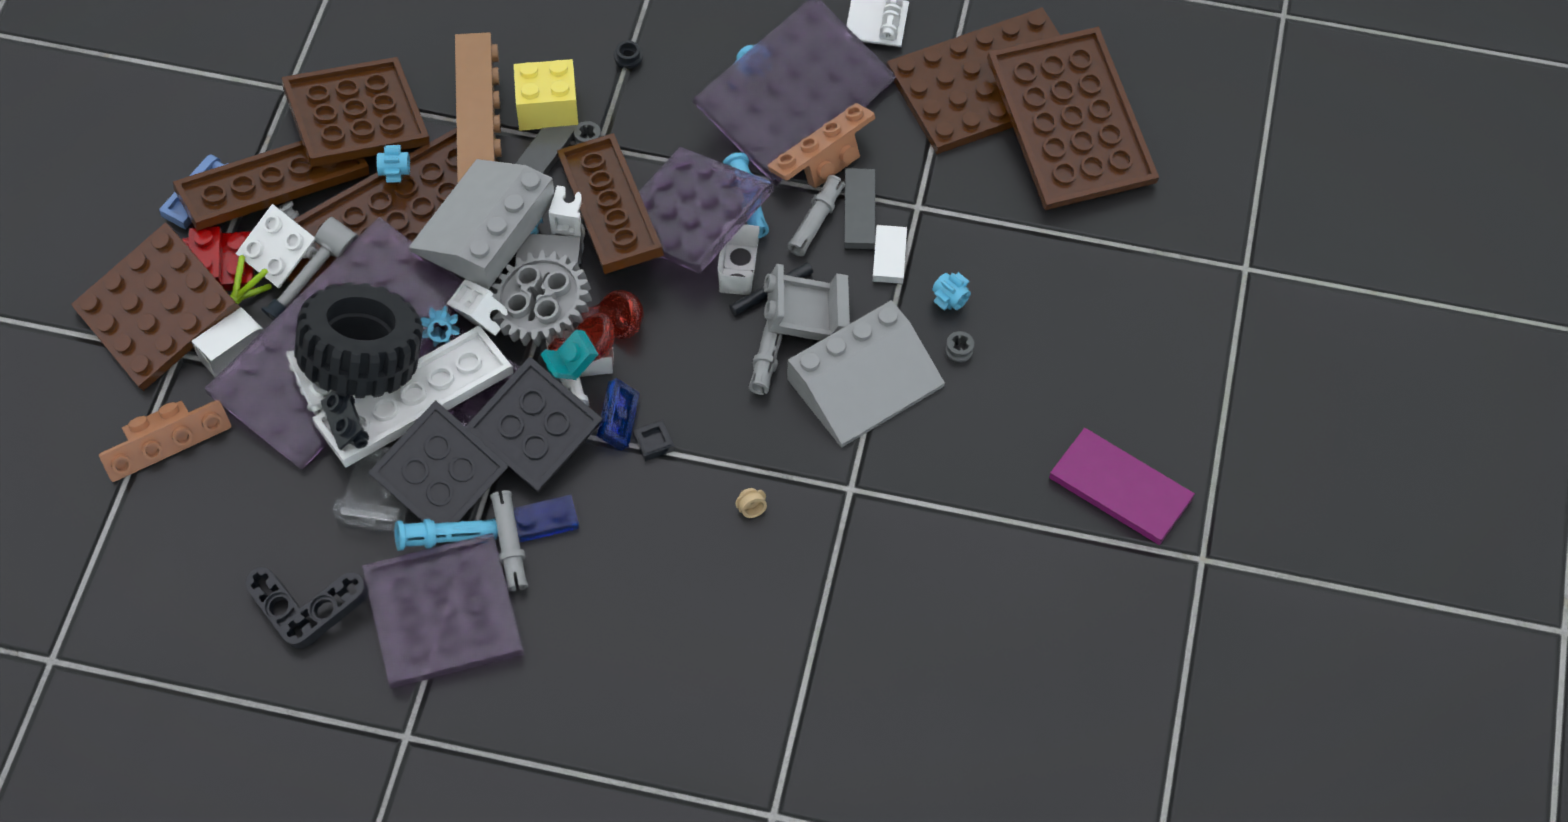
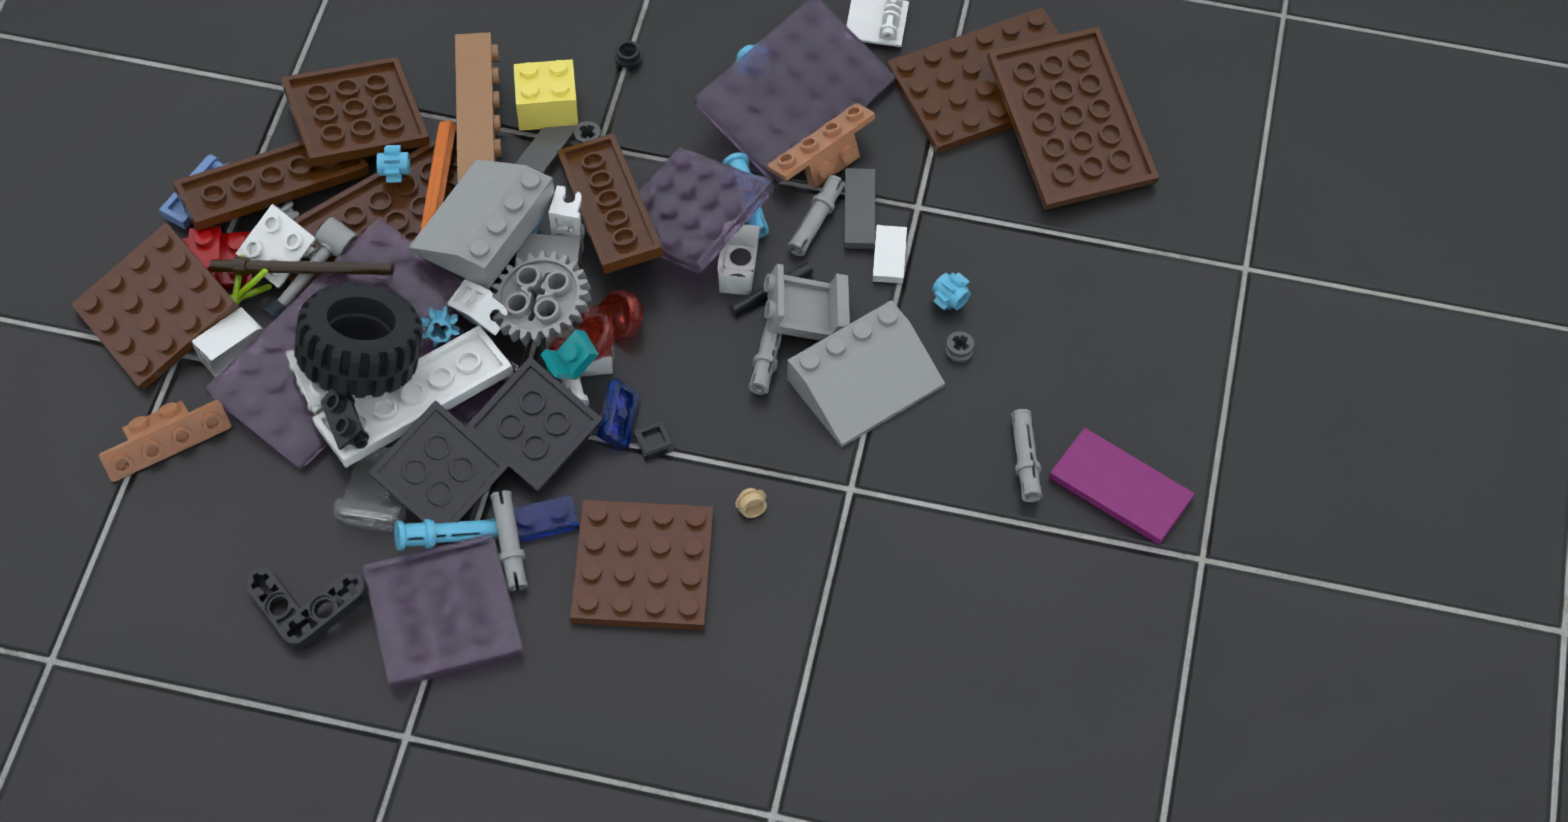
none -> dark brown bar [210,257,394,276]
none -> orange axle [420,119,457,232]
none -> reddish brown plate [570,500,714,631]
none -> light grey pin [1011,409,1042,502]

